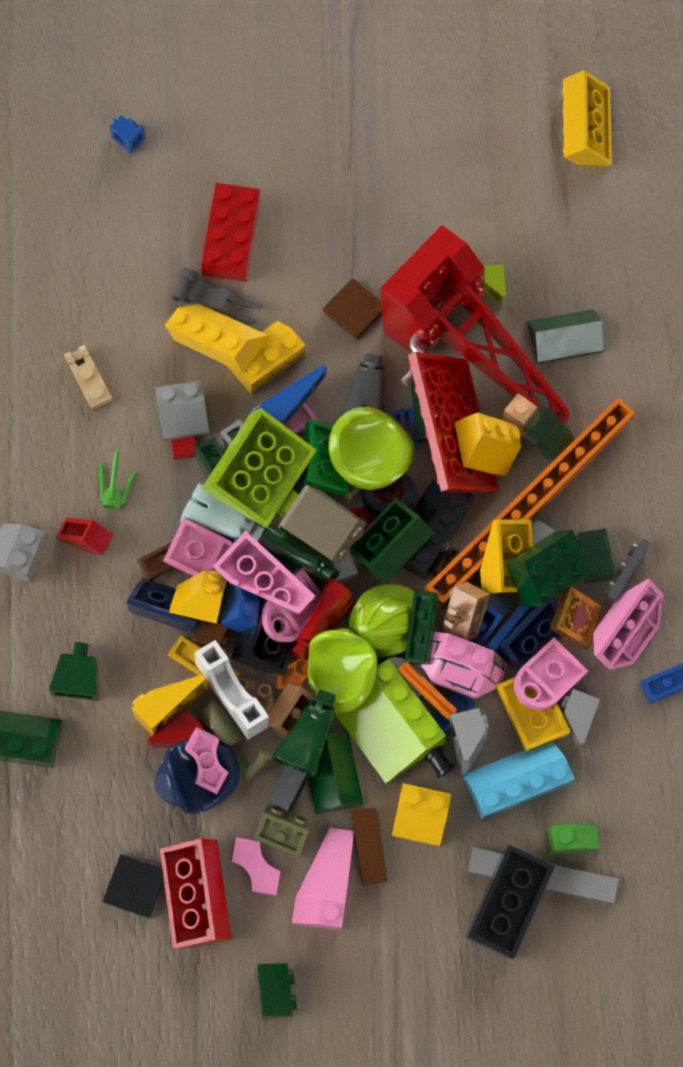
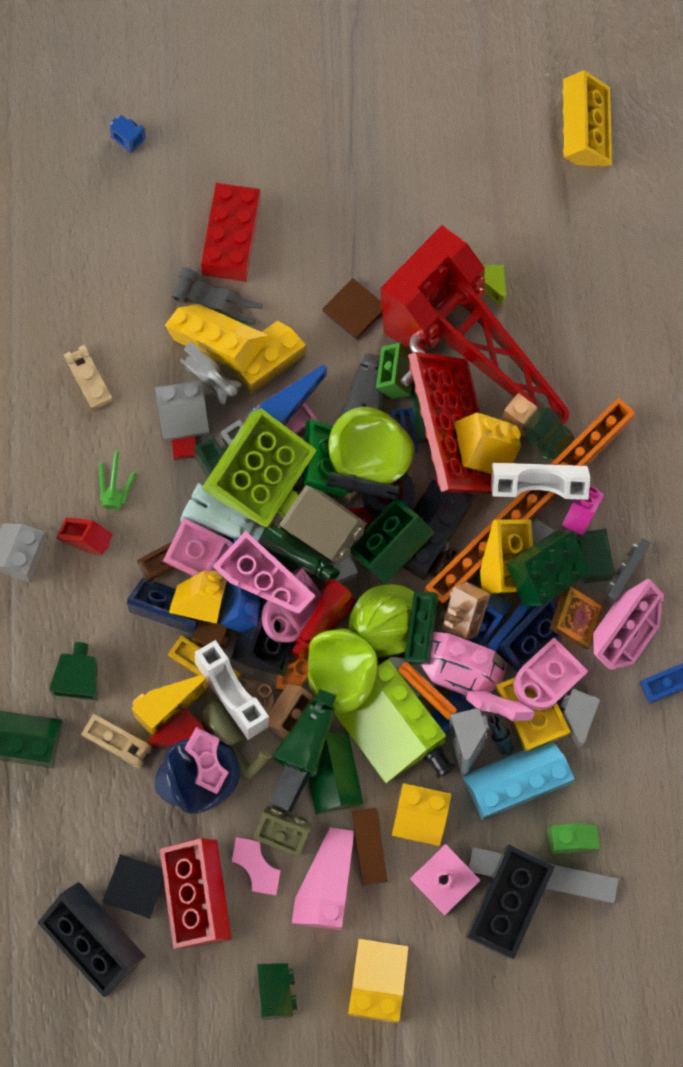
slope [527,309,604,364] -> none
none -> black slope [37,882,146,997]
none -> tan plate [81,714,153,769]
none -> light grey animal [179,341,242,405]
none -> black pin [327,471,400,501]
none -> yellow slope [348,939,408,1023]
none -> bright green brick [376,342,413,399]
none -> bright pink tile [410,844,481,915]
none -> bright pink tile [466,691,535,721]
none -> black axle [487,714,514,756]
none -> white arch [491,463,590,500]
none -> dark pink brick [562,486,604,536]

